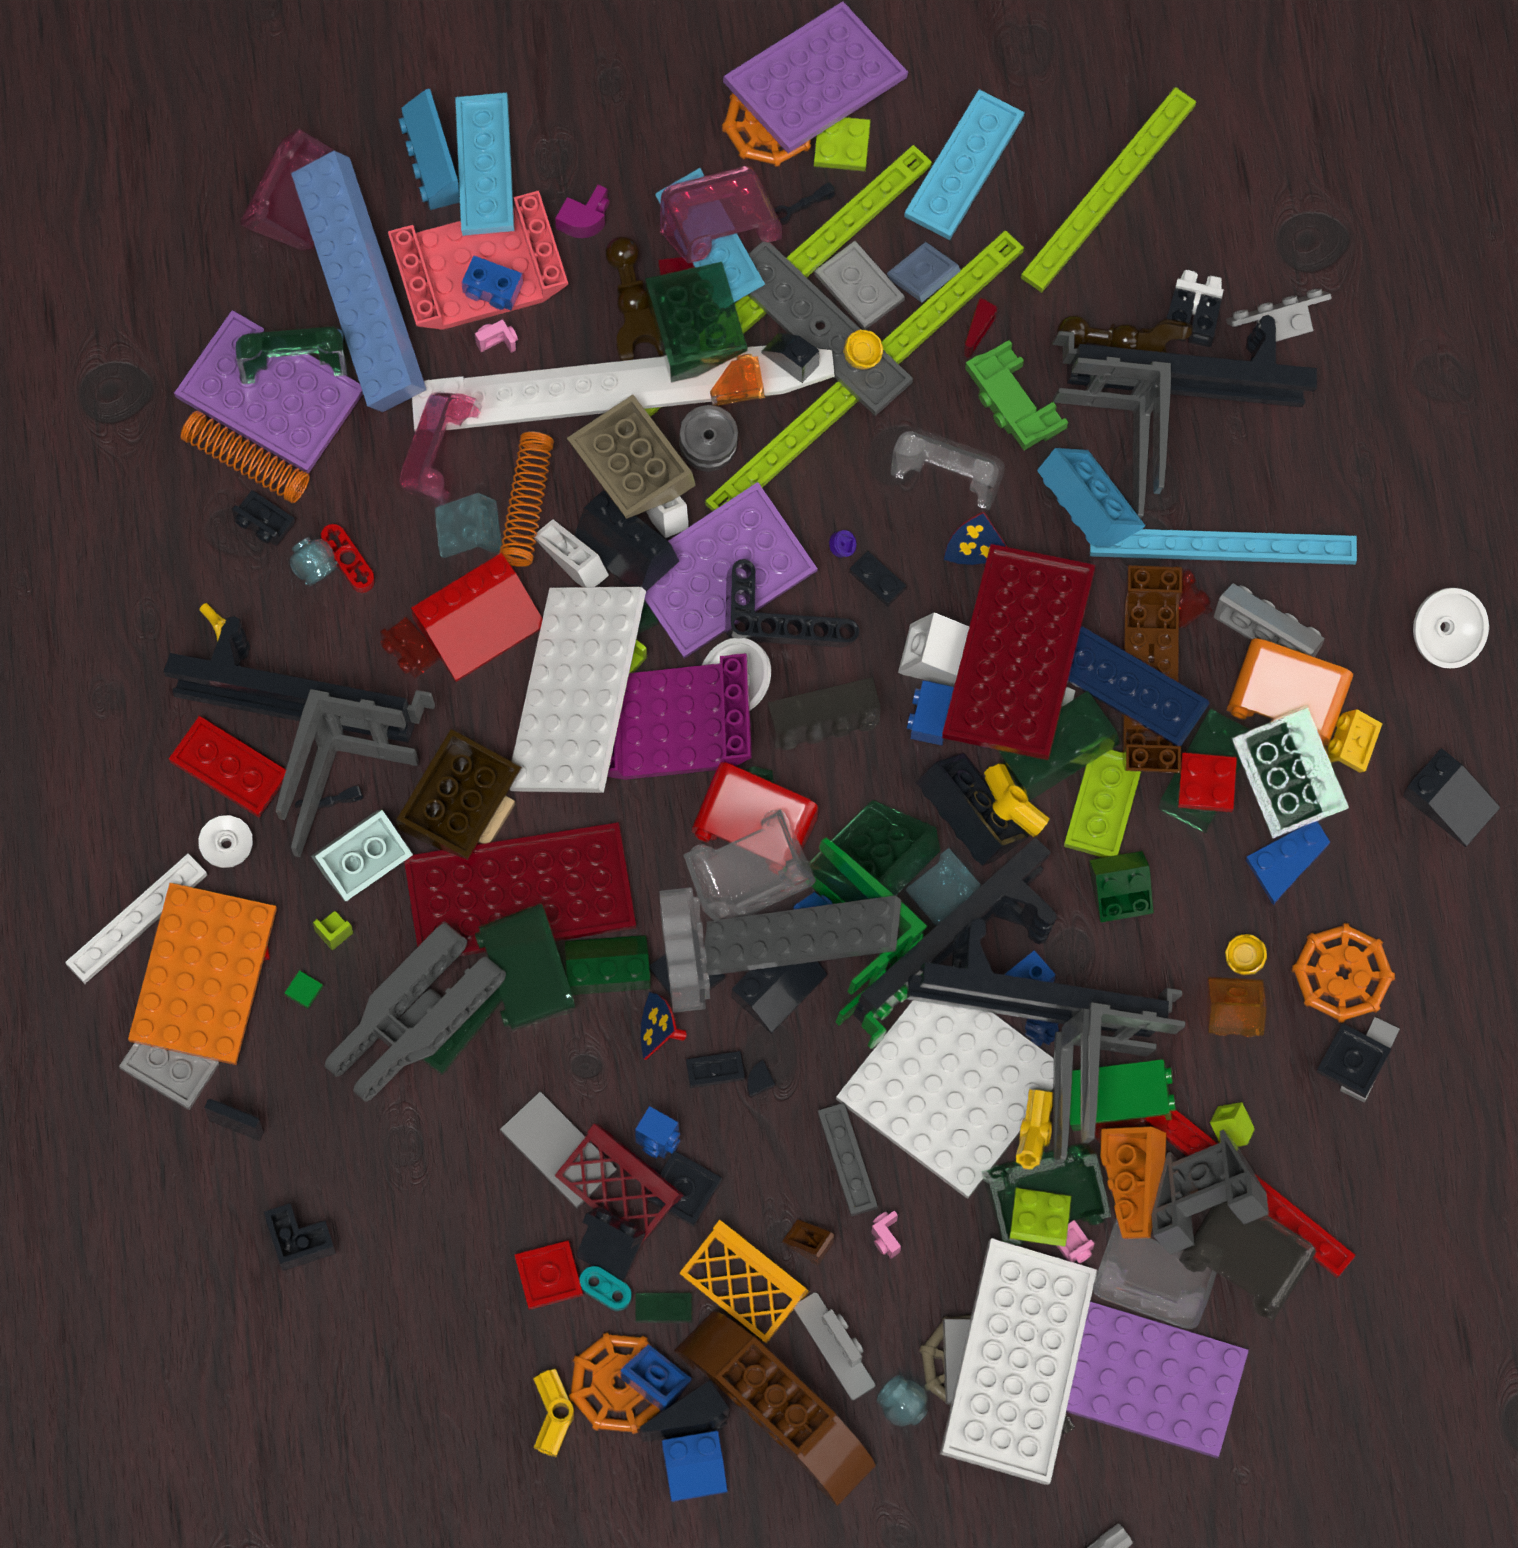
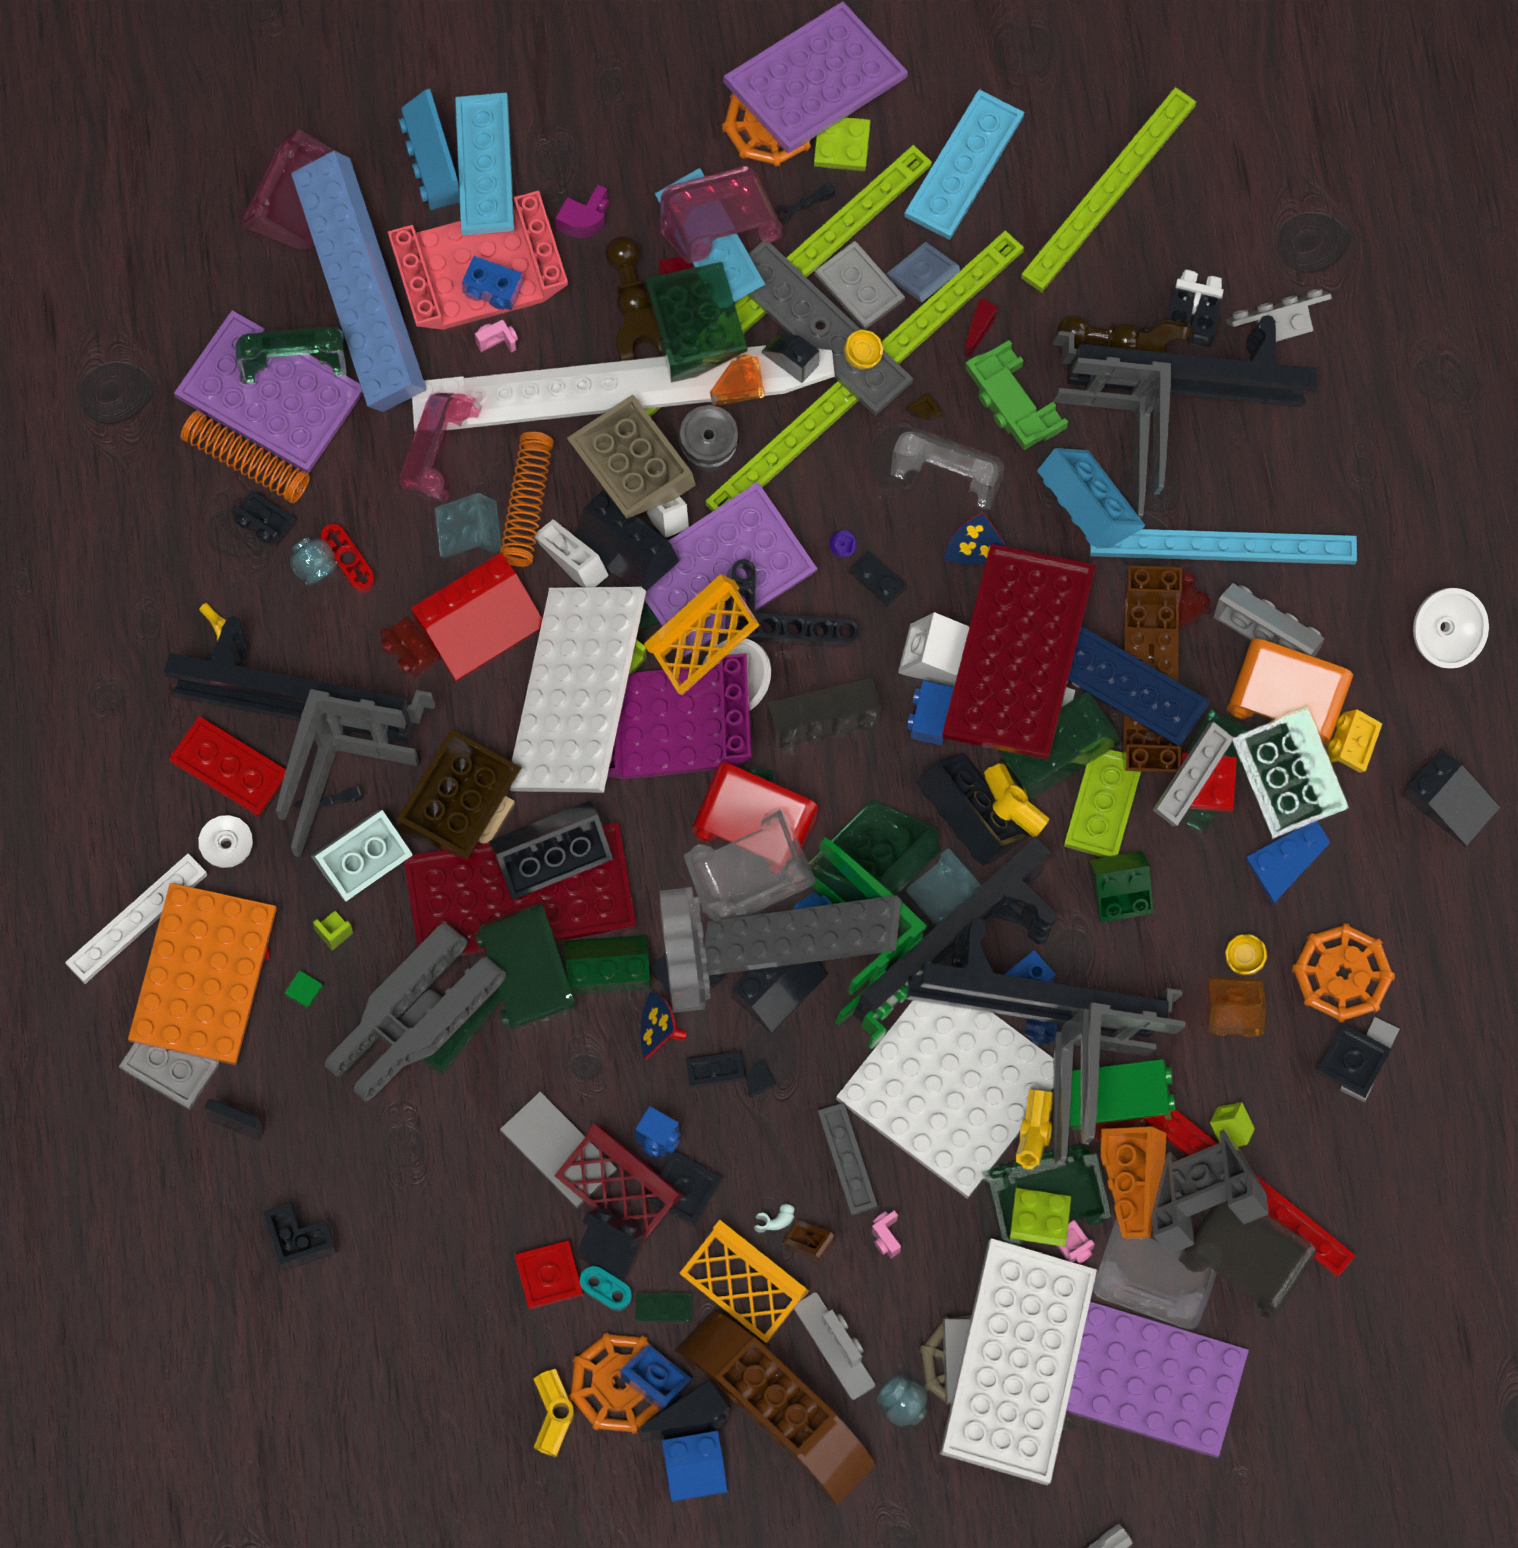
none -> black slope [489,801,613,900]
none -> light orange fence [644,574,759,695]
none -> light aqua arm [754,1204,794,1233]
none -> dark brown tile [906,393,943,420]
none -> light grey plate [1153,722,1234,826]

